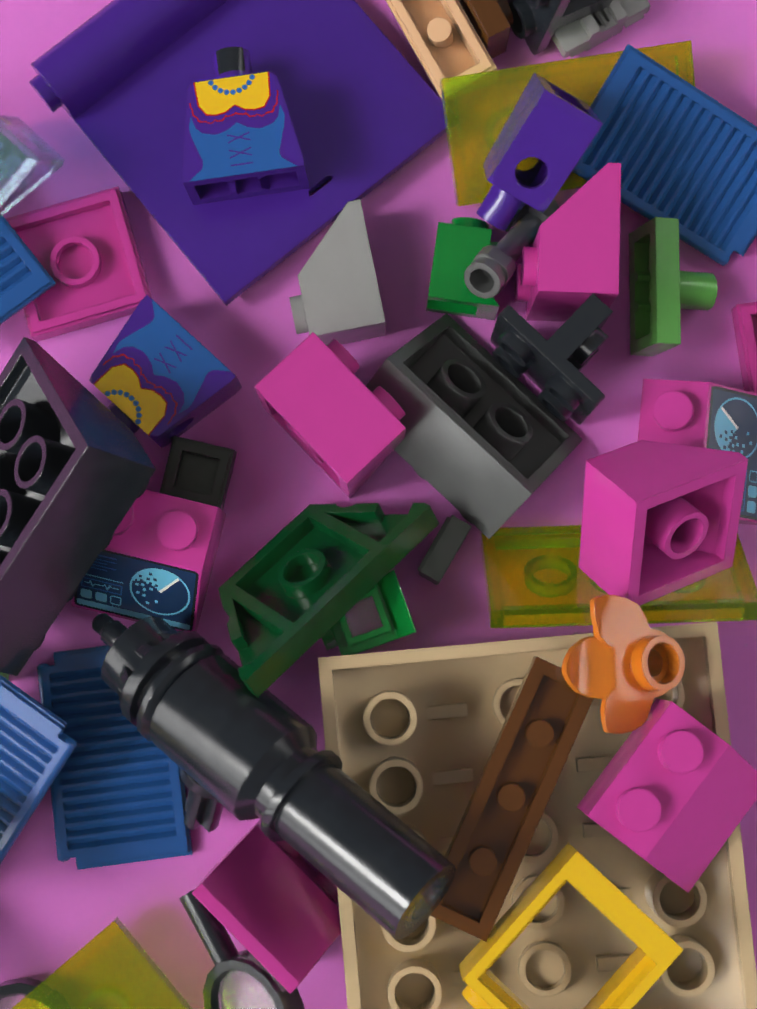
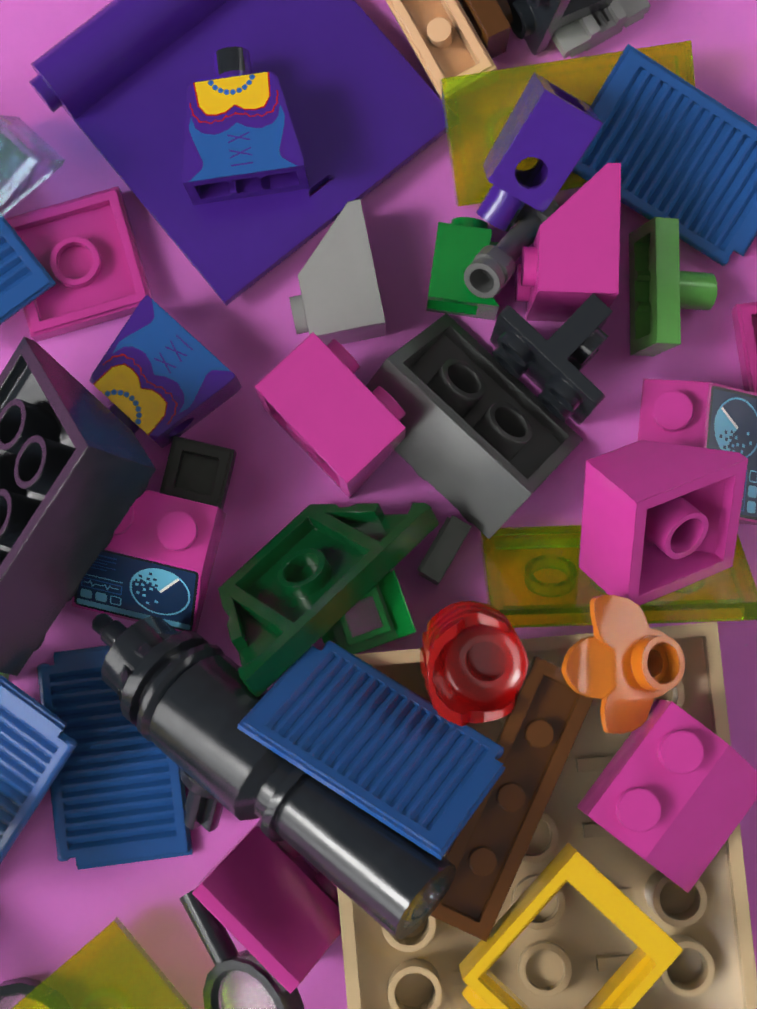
none -> blue window [237,641,505,860]
none -> red hair [420,601,529,726]

